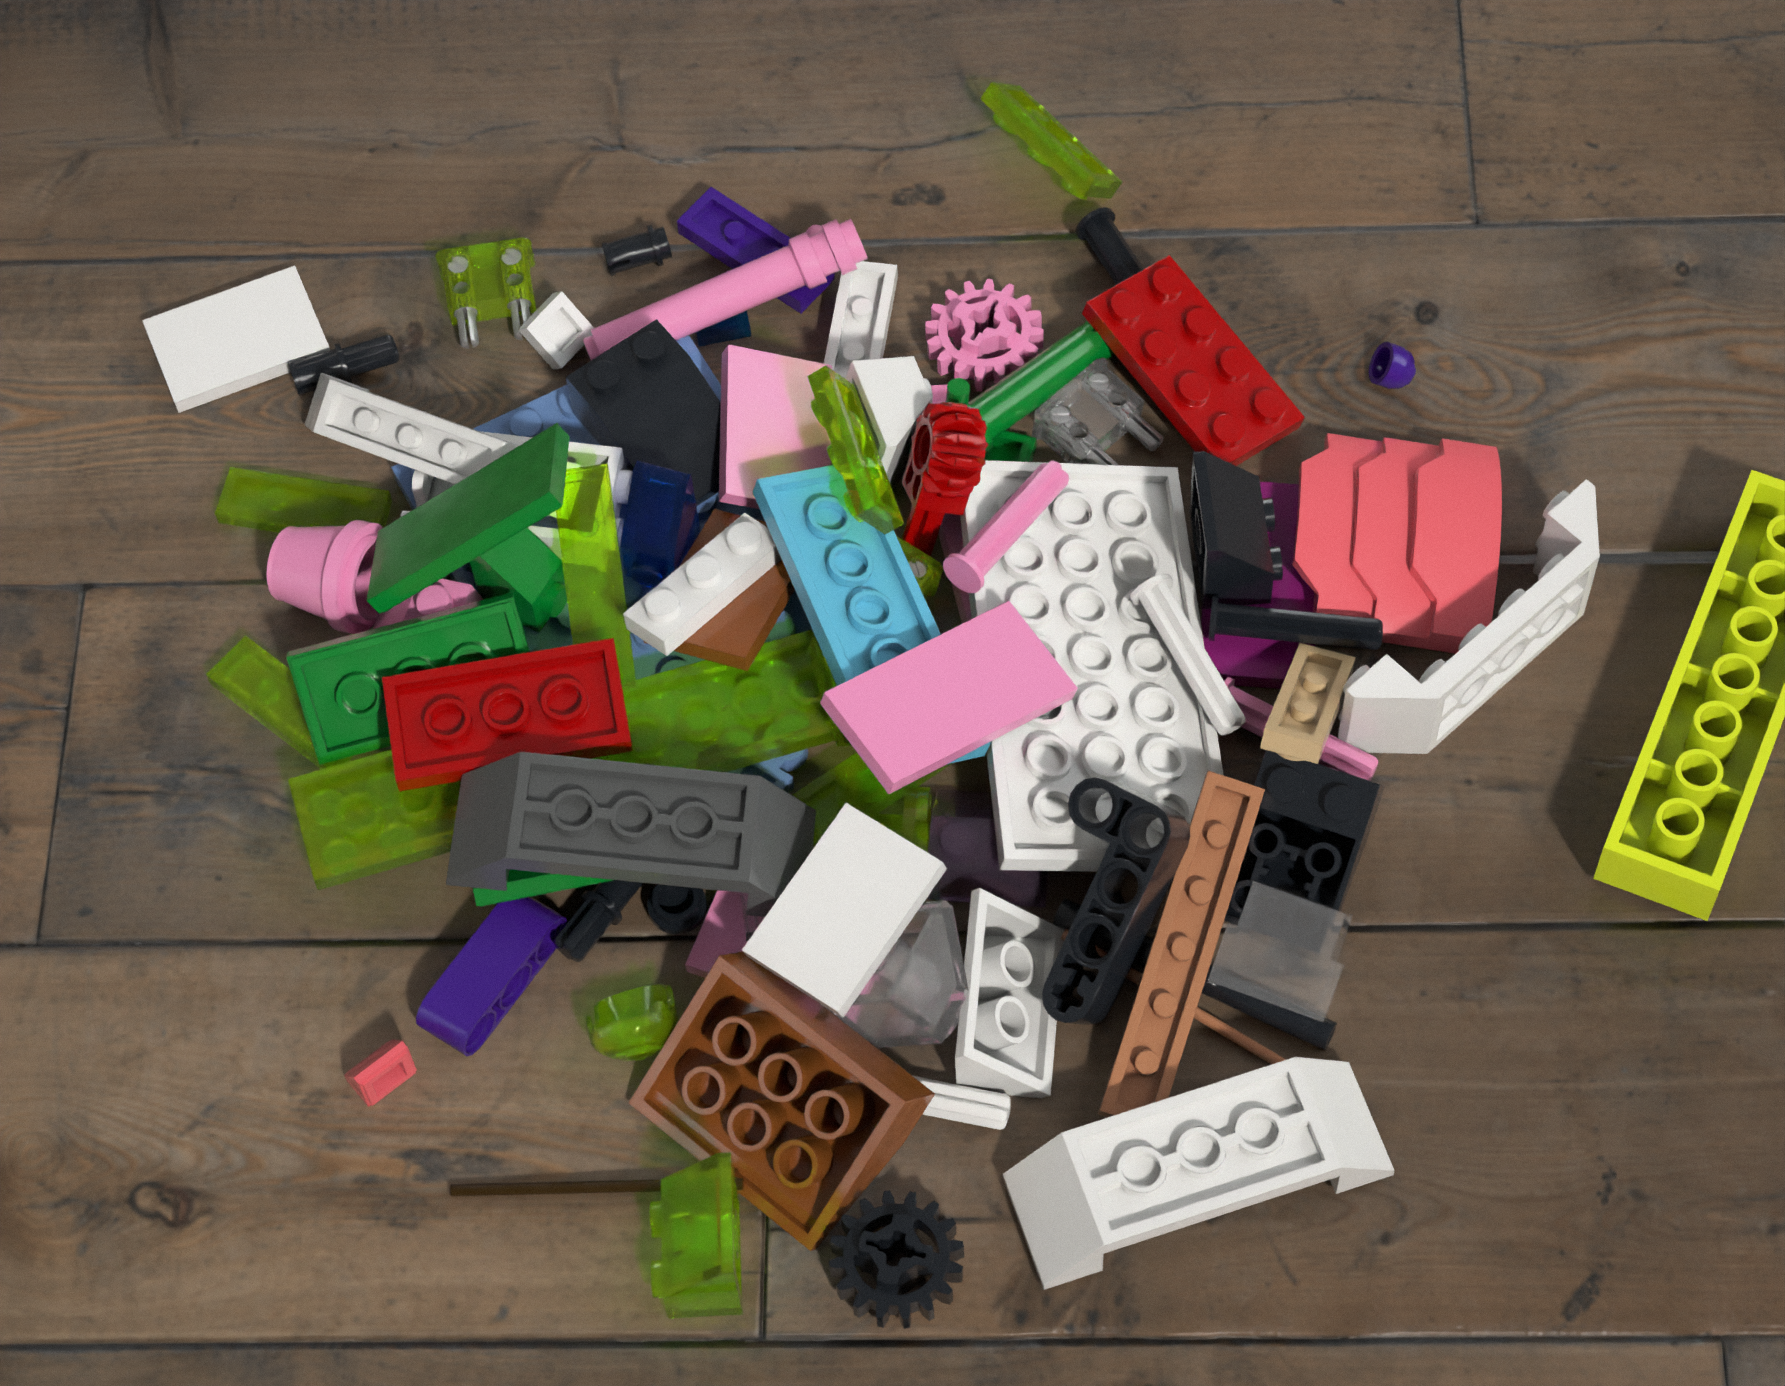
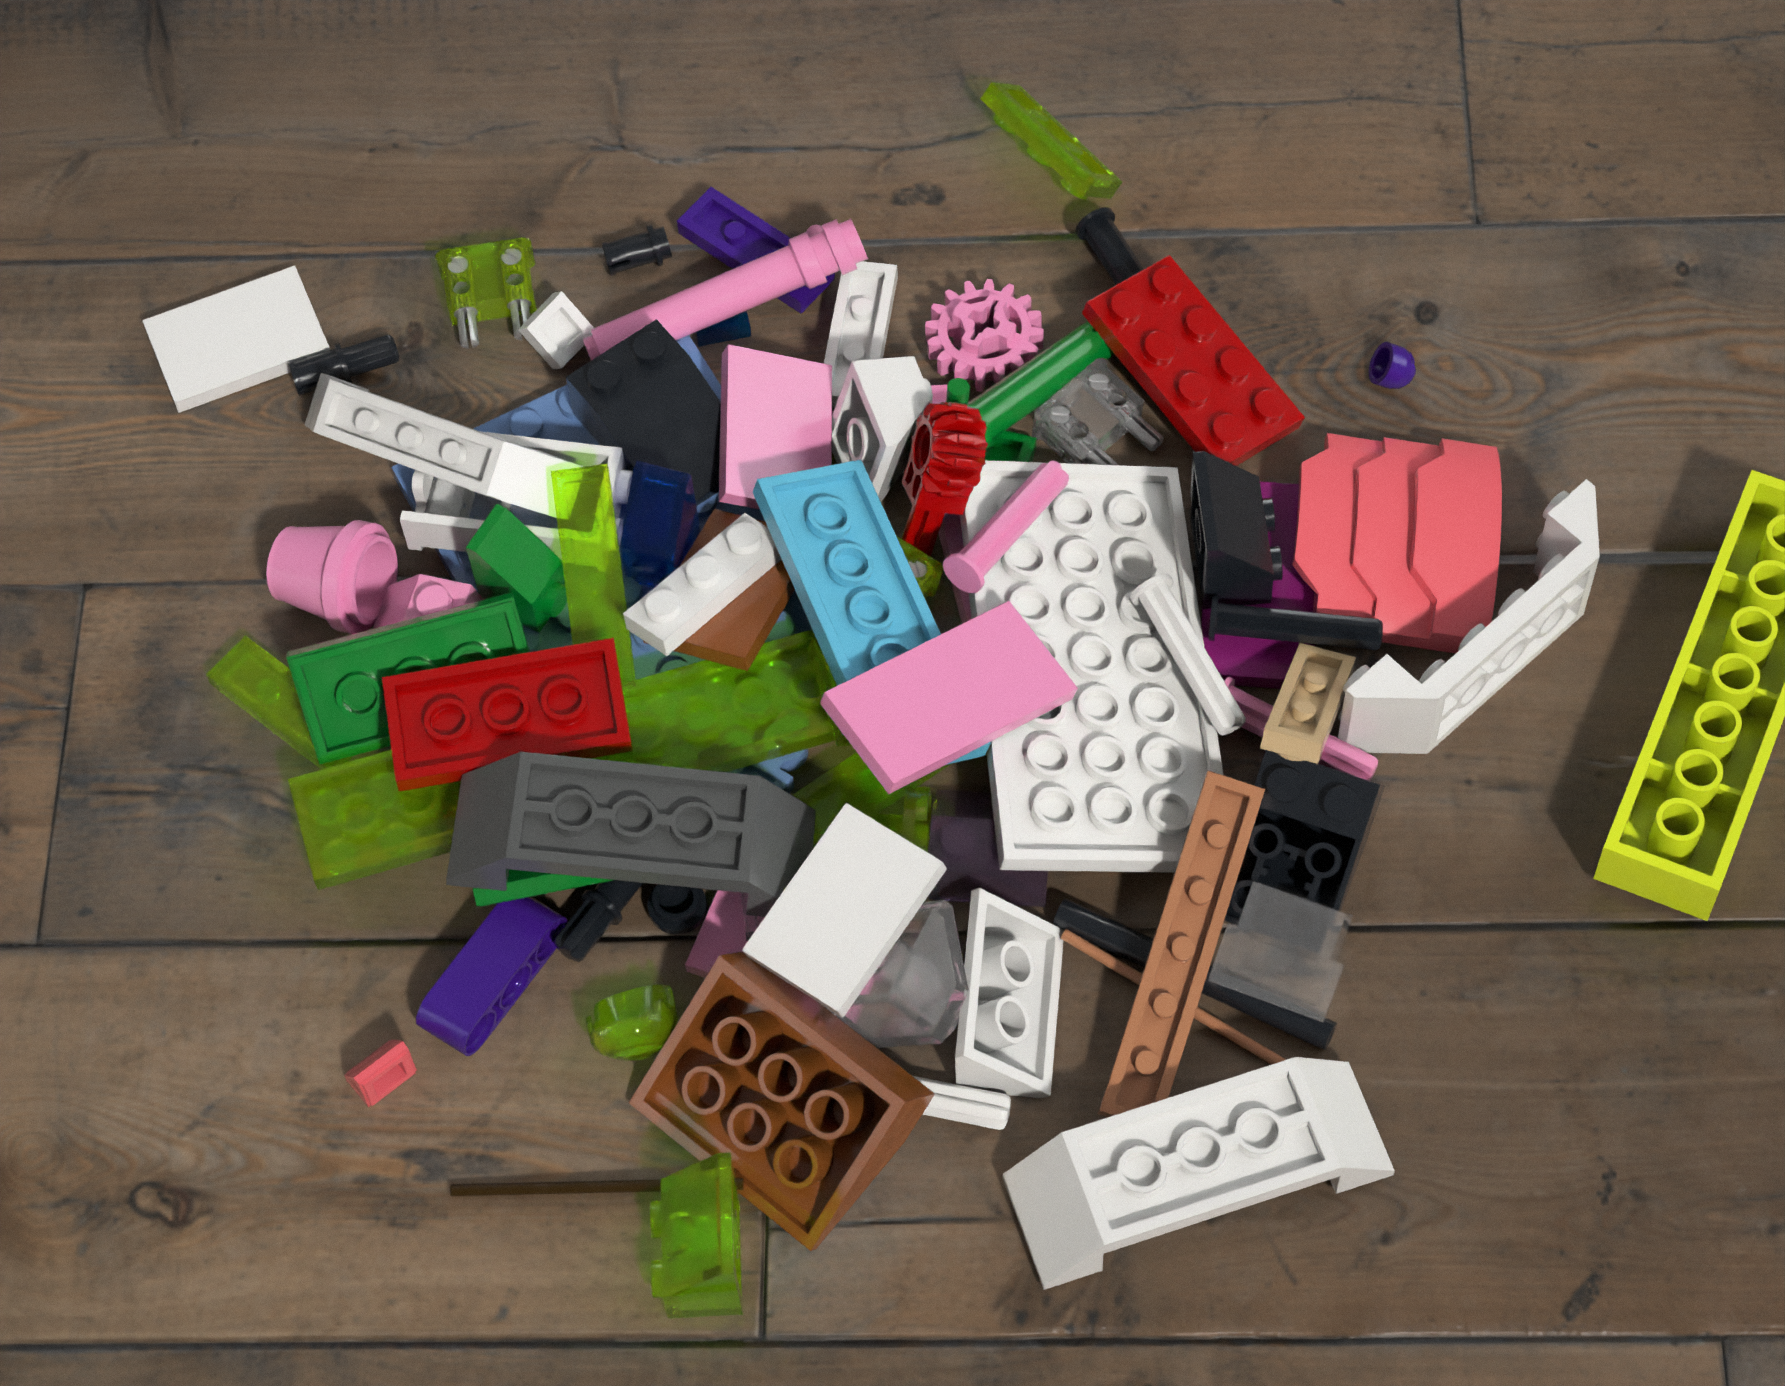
clear neon green tile [215,467,392,533] -> none
green tile [366,423,570,614] -> none
clear neon green plate [807,365,904,535] -> none
black gear [829,1190,964,1329] -> none
black beam [1042,777,1191,1025] -> none

